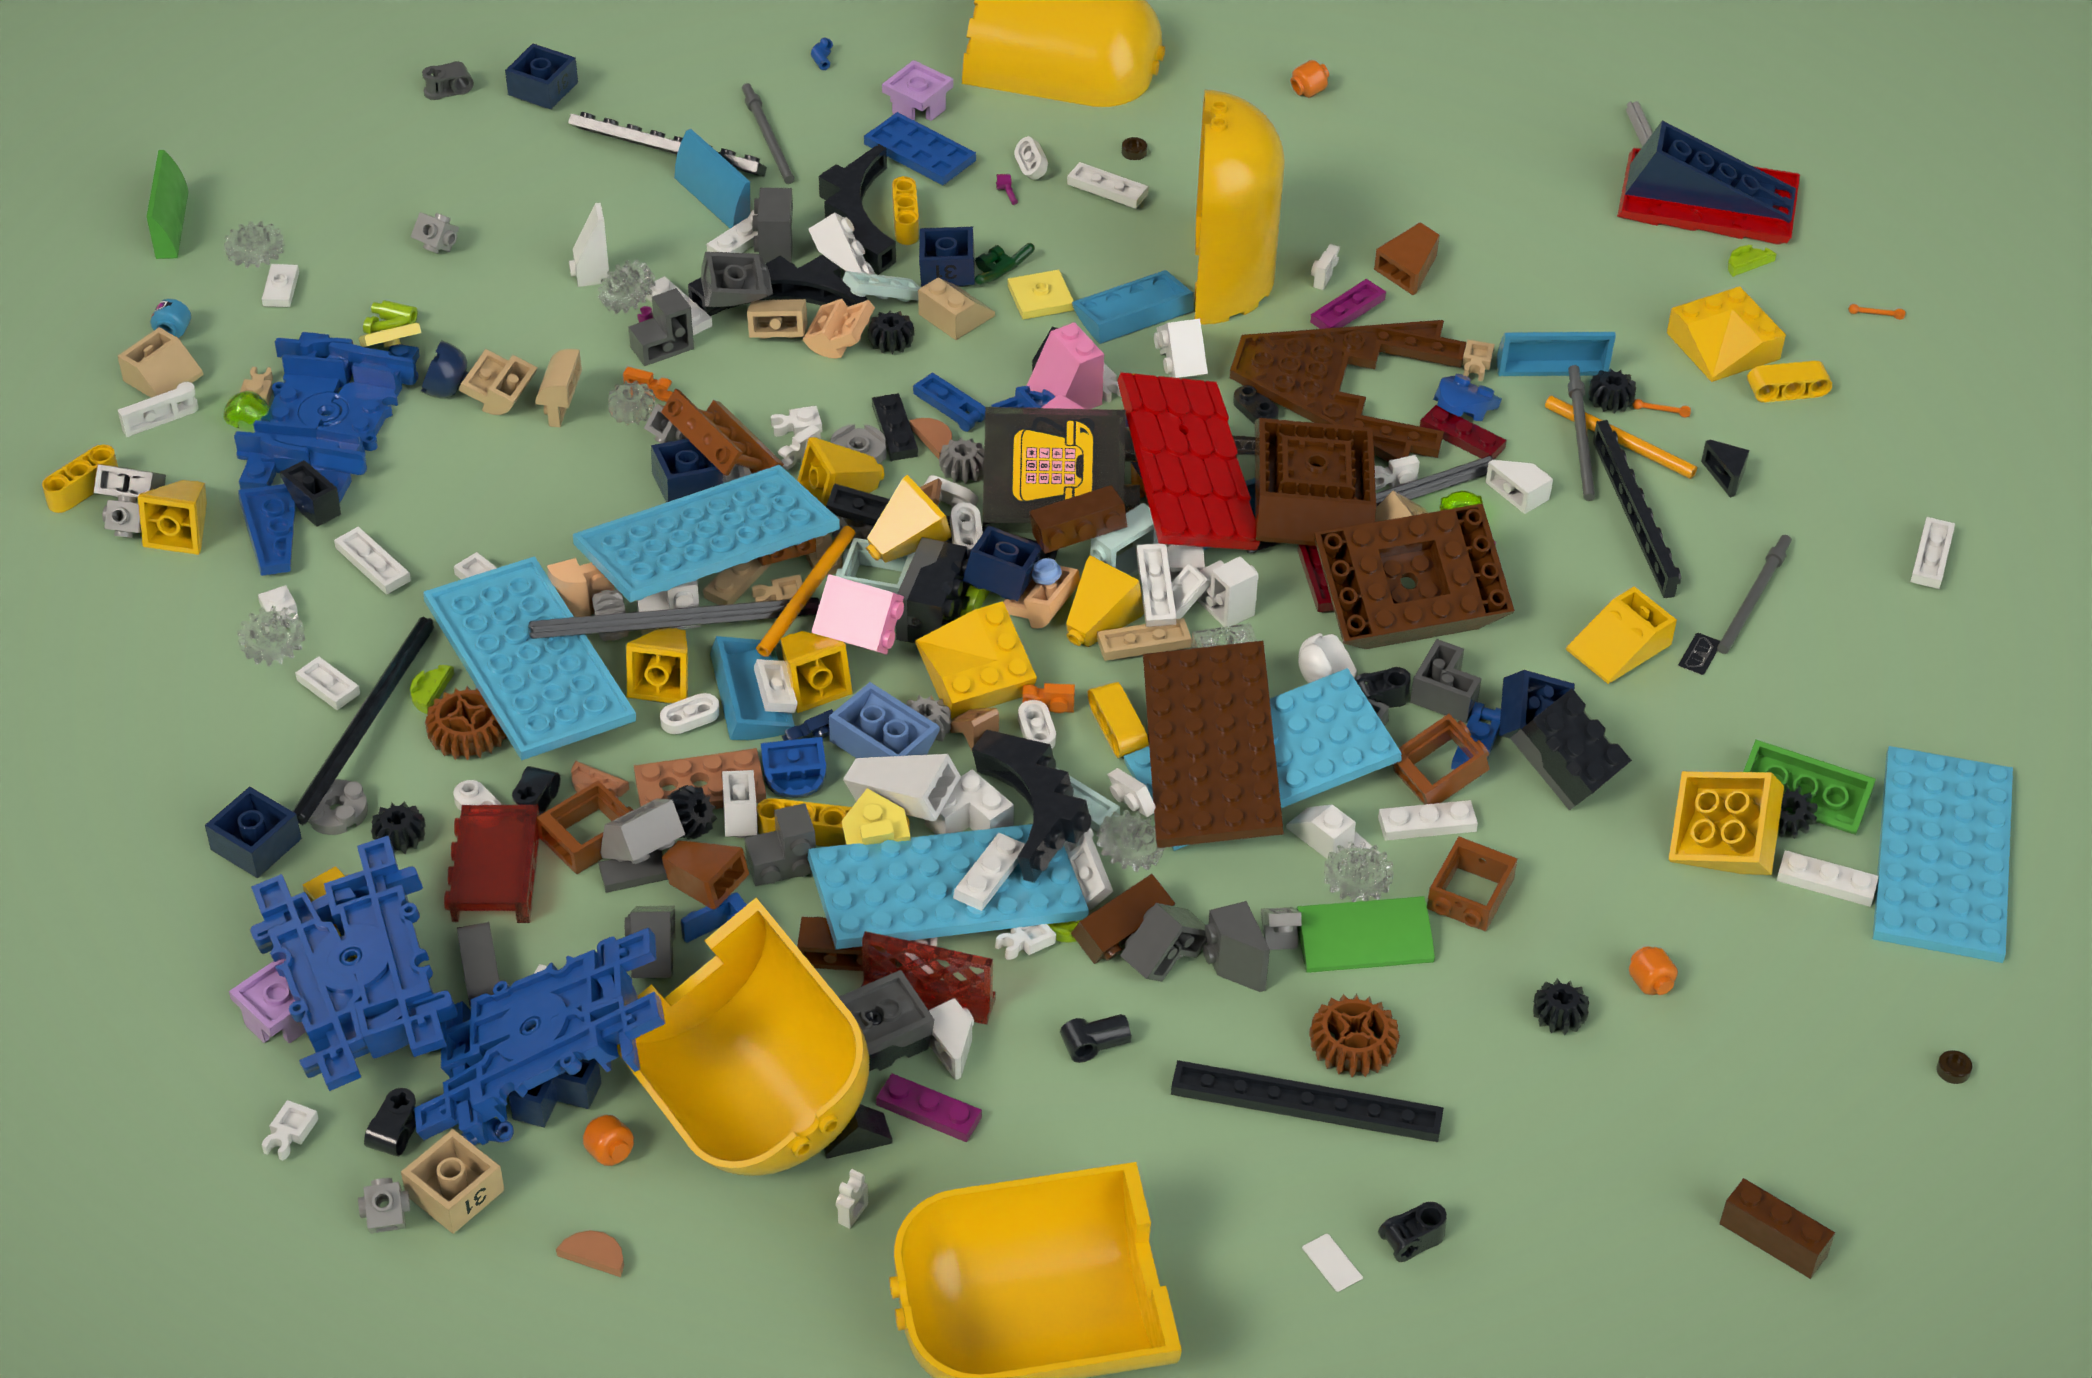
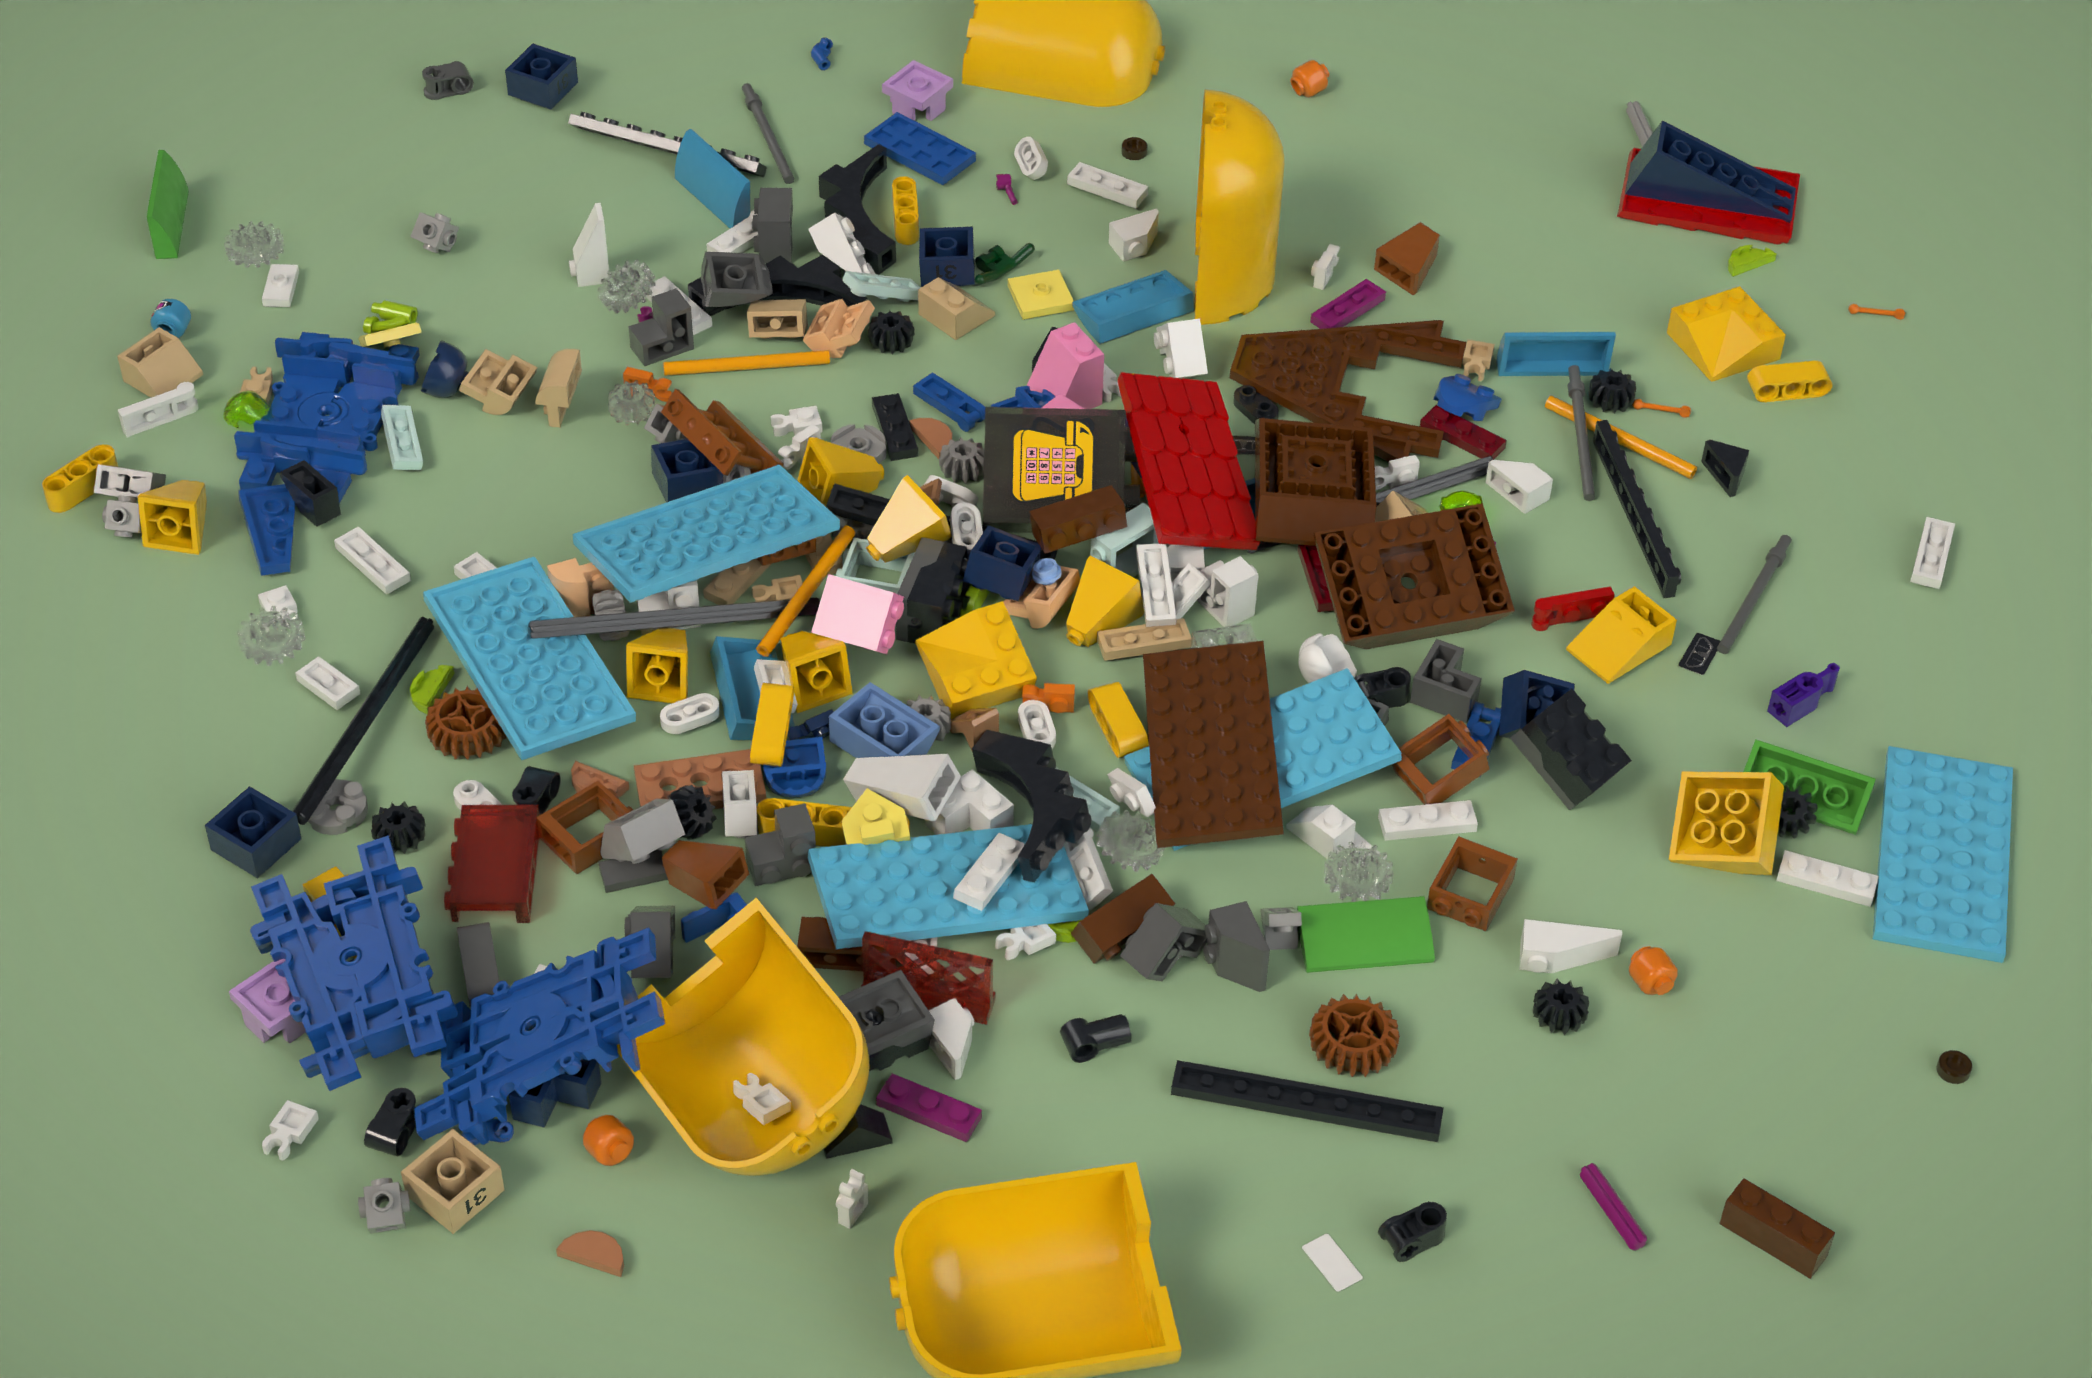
none -> light aqua plate [381,405,423,470]
none -> light orange piece [663,350,830,376]
none -> white plate [733,1073,791,1125]
none -> yellow beam [750,682,794,767]
none -> white slope [1109,208,1159,262]
none -> white slope [1519,919,1622,973]
none -> red plate [1531,586,1615,631]
none -> magenta axle [1580,1163,1647,1251]
none -> dark purple piece [1767,663,1840,727]

